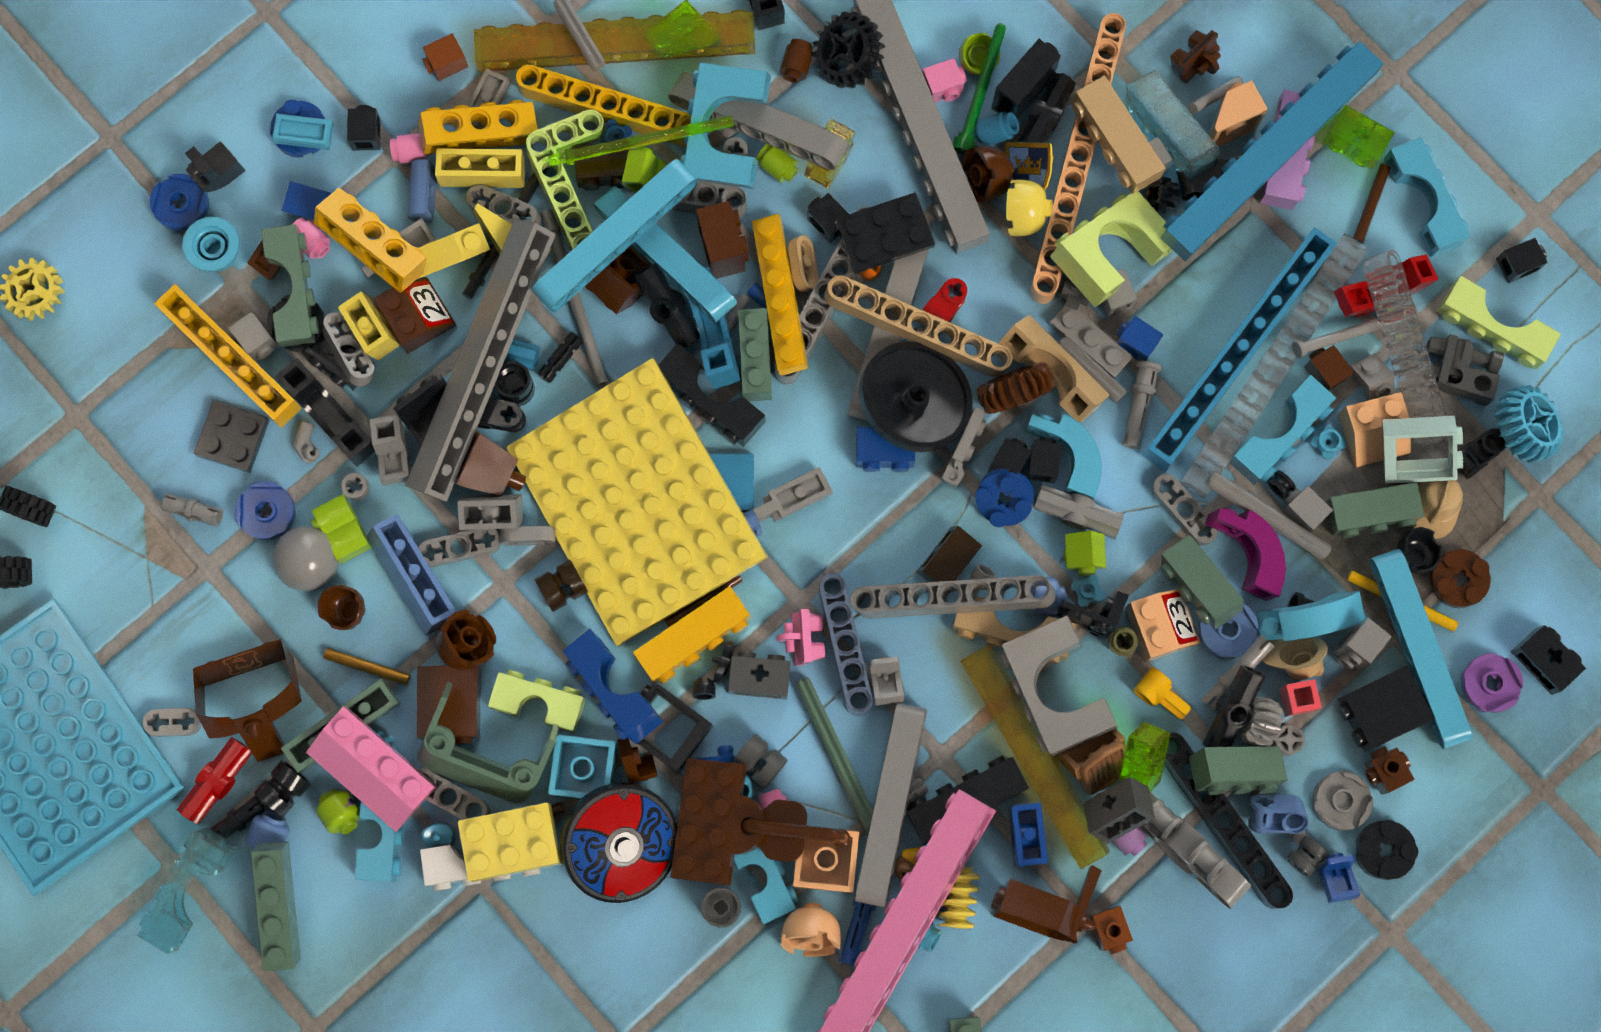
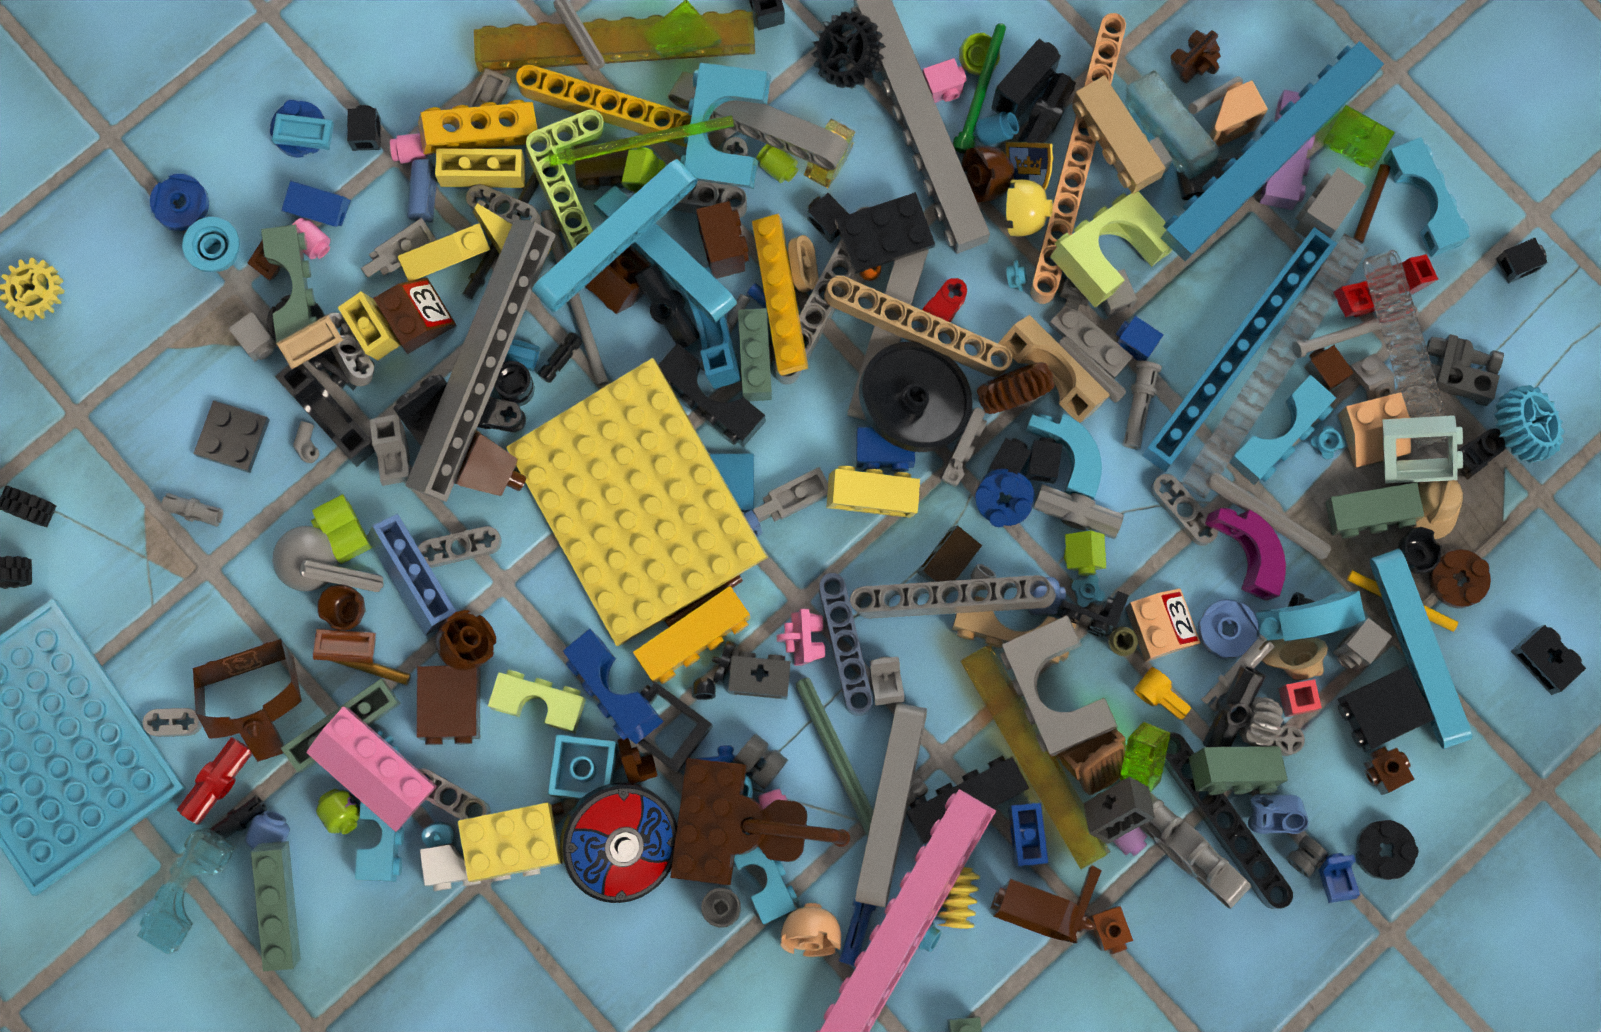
yellow brick [154,284,302,428] -> none
black brick [185,141,246,192] -> none
blue plate [235,481,296,540] -> none
black wheel [254,760,311,817] -> none
yellow brick [313,188,426,293] -> none
light grey bush [341,473,370,501] -> none
sand green windscreen [417,682,559,803] -> none
dark orange brick [422,33,469,81] -> none
light grey brick [457,494,524,530] -> none
light grey beam [500,526,555,546] -> none
dark brown wheel [534,560,589,612] -> none
blue plate [600,119,632,144] -> none
reddish brown brick [779,39,813,83] -> none
light nougat brick [793,830,859,893] -> none
medium nougat arm [894,847,921,880] -> none
black gear [1145,176,1181,213] -> none
sand green brick [1160,535,1244,630] -> none
black bush [1267,470,1296,499] -> none
light grey brick [1282,486,1333,532] -> none
light grey tile [1312,771,1373,831] -> none
yellowish green arch [1436,276,1561,369] -> none
medium lavender plate [1461,653,1523,713] -> none
none -> tan tile [276,315,343,369]
none -> light grey axle [300,560,384,592]
none -> dark orange tile [313,629,376,664]
none -> light yellow brick [826,466,920,518]
none -> medium azure plate [1007,260,1027,292]
none -> light grey brick [1294,168,1367,238]

